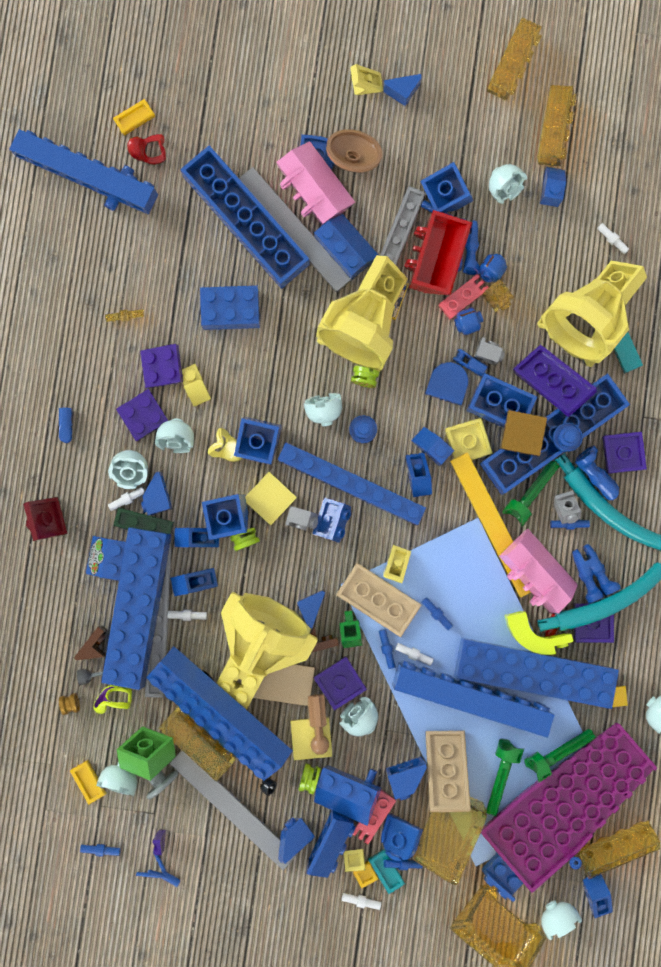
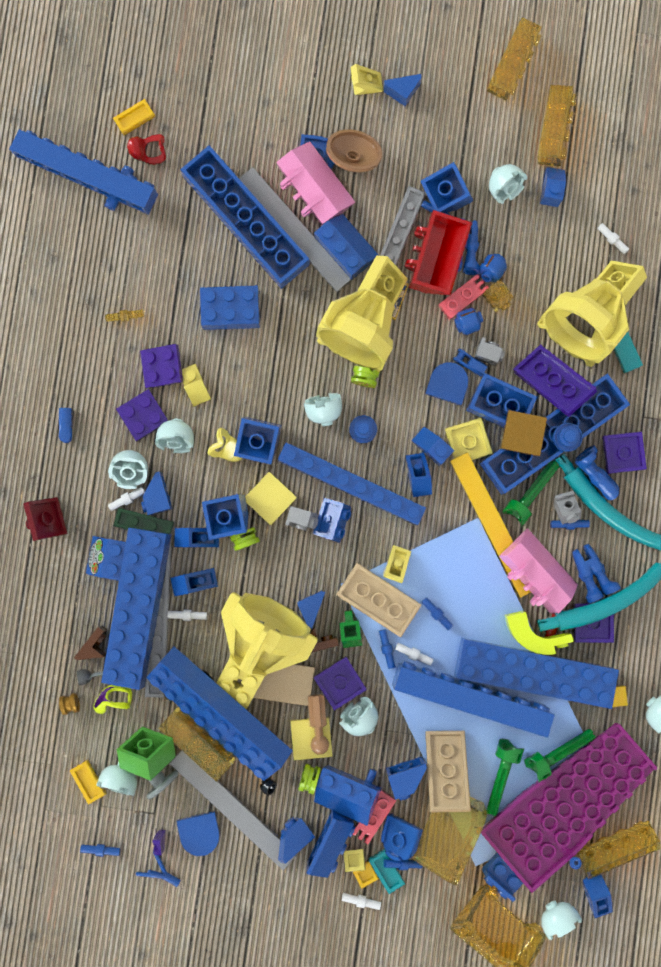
none -> blue tile [176,811,220,856]

